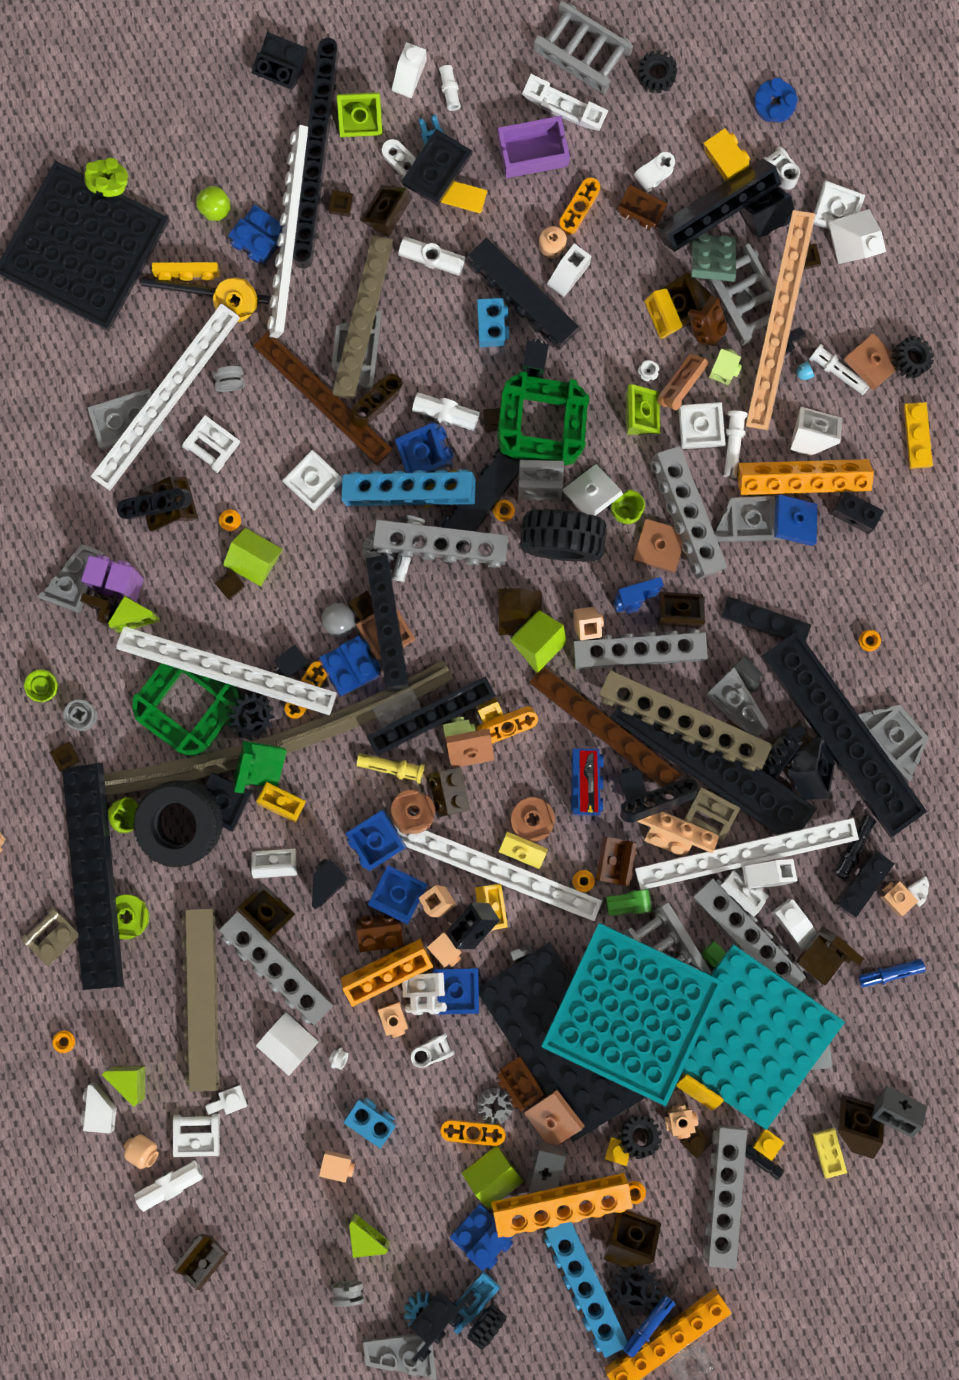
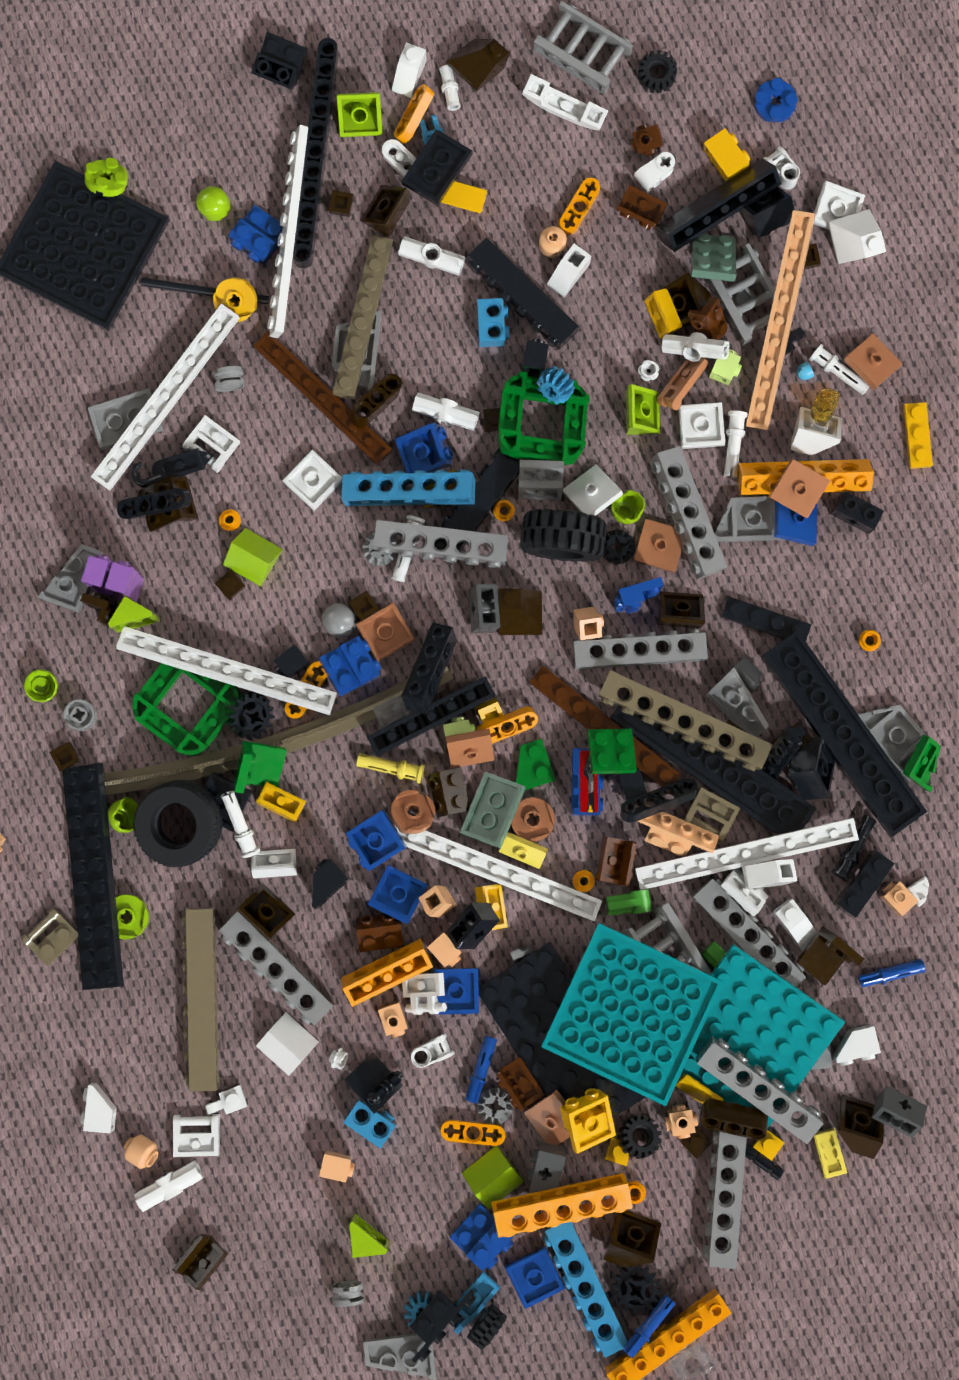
light orange plate [52,1030,75,1053] -> none
lime slope [102,1066,145,1107] -> none
yellow plate [152,262,220,281] -> none
black brick [365,555,409,692] -> none
medium lavender piece [497,116,570,178] -> none
lime slope [510,610,567,673] -> none
black tyre [891,336,934,379] -> none
none -> black plate [131,448,215,487]
none -> white pin [221,791,260,858]
none -> black hinge [344,1053,403,1114]
none -> light orange beam [394,84,434,144]
none -> black brick [401,622,457,714]
none -> dark brown slope [446,39,510,91]
none -> sand green plate [460,772,526,849]
none -> blue axle [466,1035,498,1103]
none -> dark grey brick [468,584,500,633]
none -> blue plate [505,1246,566,1309]
none -> green wing [516,739,556,791]
none -> dark azure gear [536,366,575,405]
none -> yellow plate [560,1088,616,1154]
none -> green plate [587,729,637,774]
none -> black gear [603,529,635,564]
none -> reddish brown brick [630,123,665,157]
none -> white piece [662,332,730,362]
none -> light grey brick [696,1036,824,1144]
none -> dark brown beam [701,1099,768,1140]
none -> nougat plate [769,458,831,518]
none -> clear yellow plate [811,388,840,422]
none -> white slope [832,1025,881,1066]
none -> green wing [903,735,941,792]

